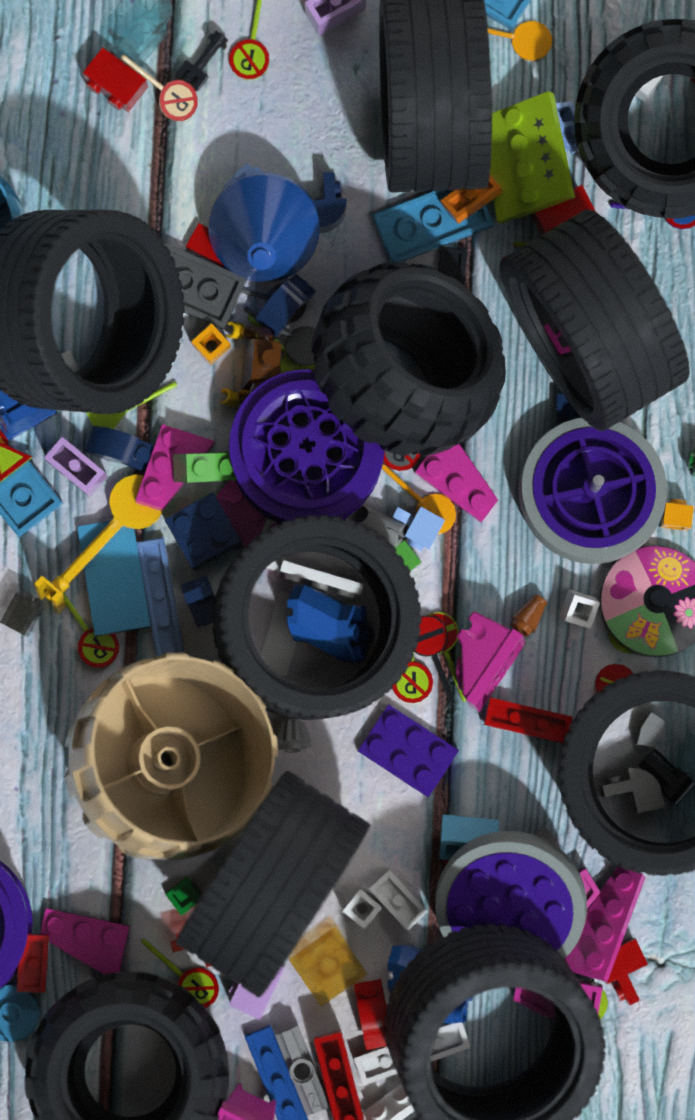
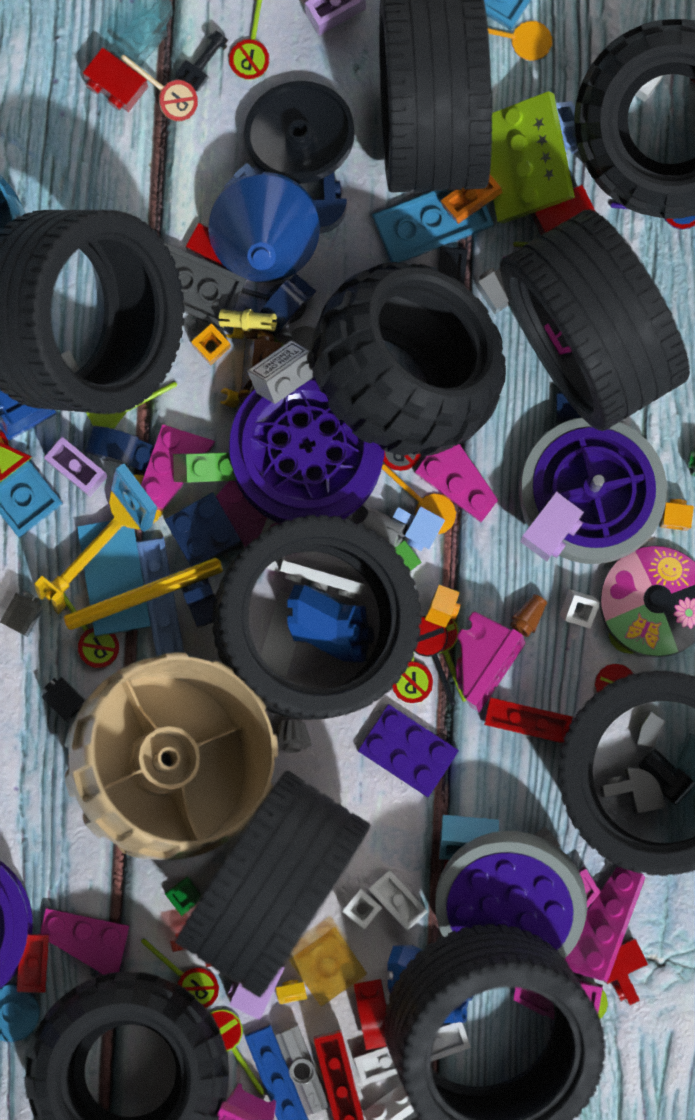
none -> black brick [42,677,86,722]
none -> yellow axle [64,558,223,630]
none -> dark azure tile [111,463,157,532]
none -> piece [210,1010,265,1095]
none -> light yellow pin [219,309,277,331]
none -> black dish [244,81,355,184]
none -> light grey brick [248,340,315,404]
none -> yellow plate [276,980,308,1004]
none -> light orange plate [425,585,461,628]
none -> light grey brick [477,268,511,314]
none -> lavender brick [520,492,584,562]

